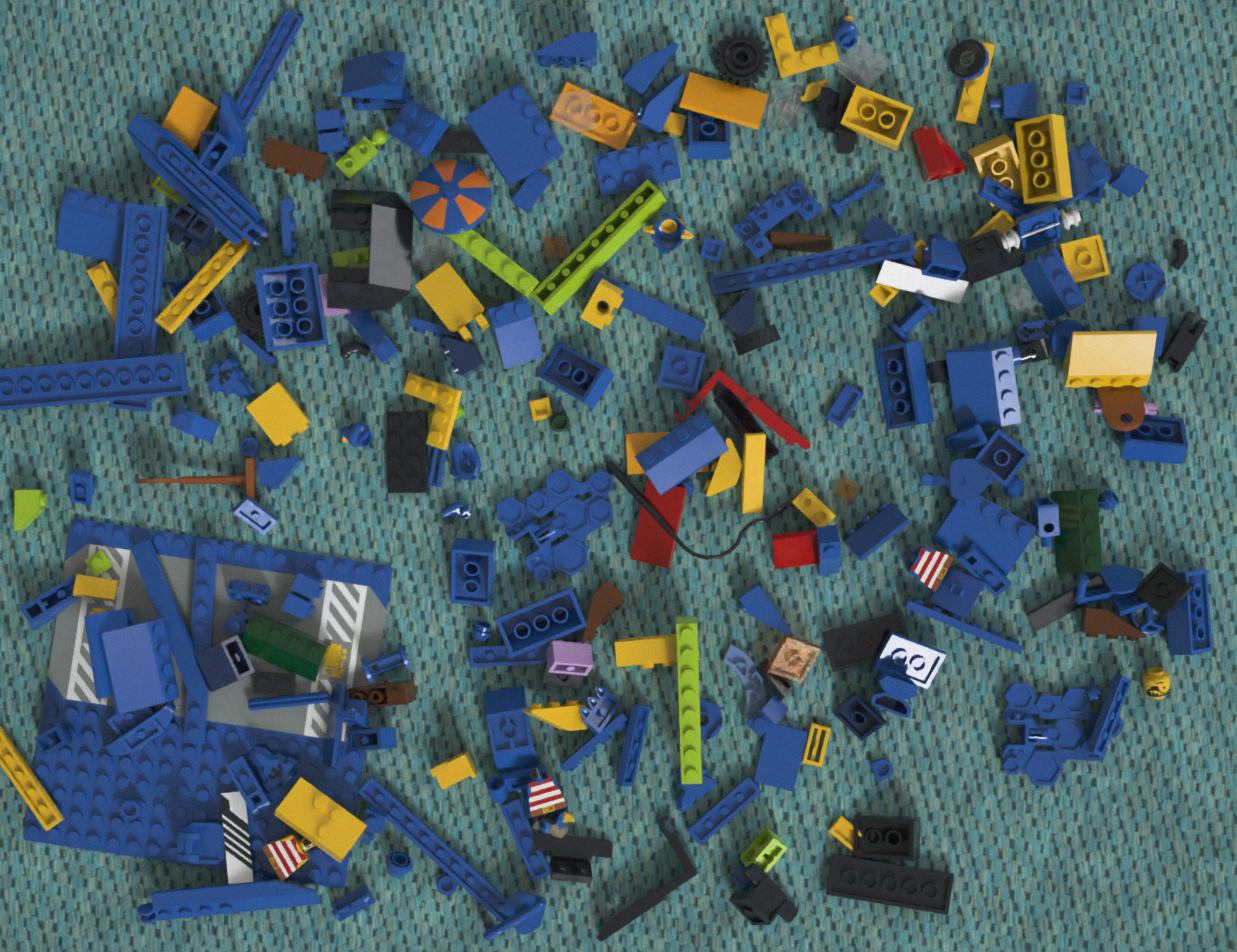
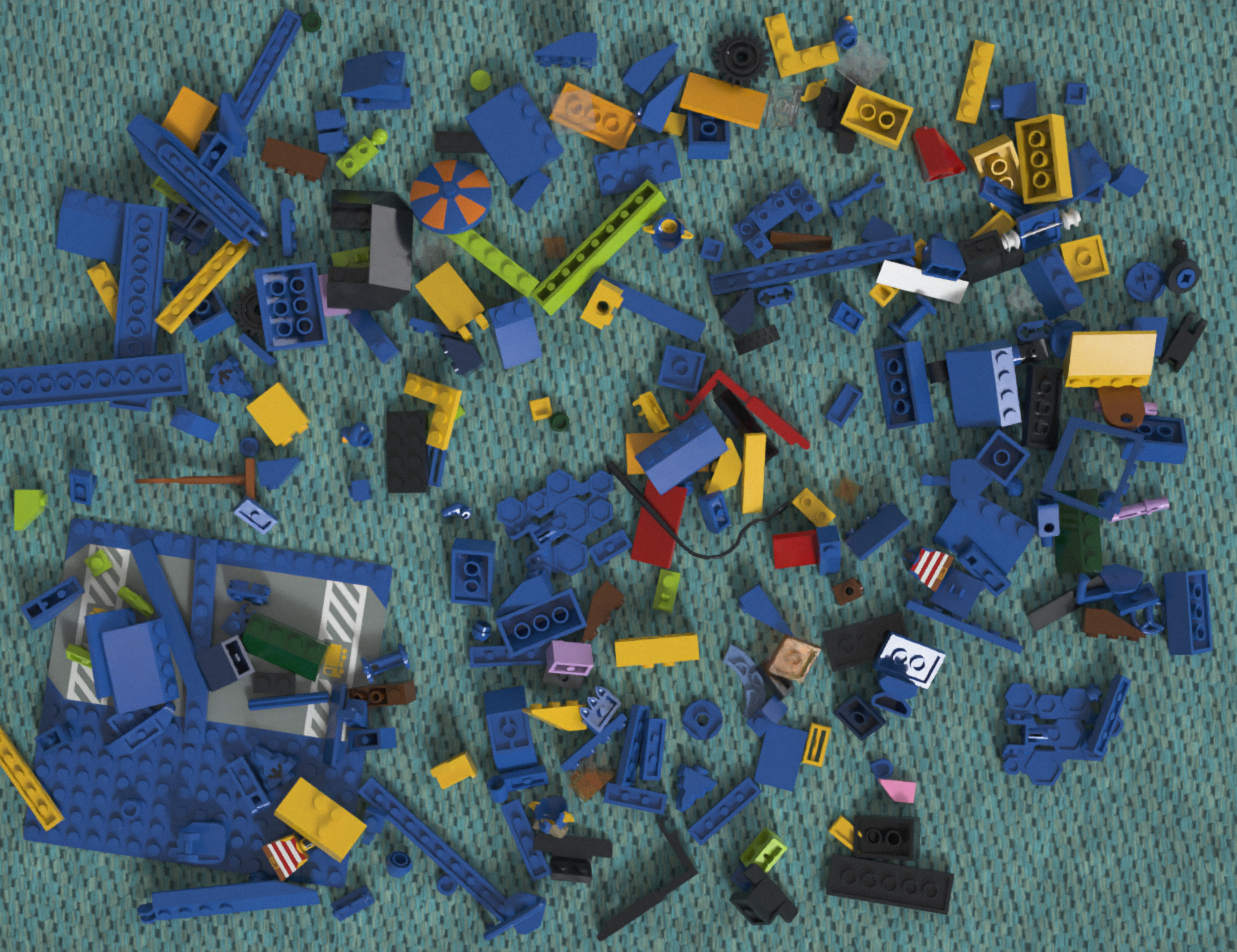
yellow tile [73,574,118,602] -> none
sticker [220,791,253,884] -> none
blue piece [281,571,324,620] -> none
black arm [340,341,371,359] -> none
blue brick [387,98,449,159] -> none
blue hat [451,441,481,483] -> none
torso [521,767,567,819] -> none
blue slope [538,342,615,410] -> none
lime brick [675,616,702,784] -> none
blue tile [943,423,988,456] -> none
black tile [948,39,989,81] -> none
black tile [1133,562,1193,618] -> none
yellow head [1142,667,1171,699] -> none
none -> lime plate [66,643,92,669]
none -> lime axle [117,586,155,619]
none -> dark green plate [301,12,322,33]
none -> blue plate [348,479,372,502]
none -> lime tile [470,70,491,92]
none -> blue slope [494,568,554,617]
none -> clear orange slope [569,768,615,803]
none -> blue plate [587,528,633,567]
none -> blue plate [603,781,668,815]
none -> yellow plate [632,391,670,434]
none -> blue plate [639,717,667,780]
none -> lime plate [652,569,681,613]
none -> blue slope [698,490,731,534]
none -> blue beam [757,285,795,308]
none -> blue slope [827,299,865,335]
none -> reddish brown brick [831,577,864,606]
none -> bright pink tile [878,778,916,803]
none -> black plate [1021,365,1063,450]
none -> blue windscreen [1040,416,1145,522]
none -> lavender pin [1107,496,1169,523]
none -> black wheel [1163,257,1200,294]

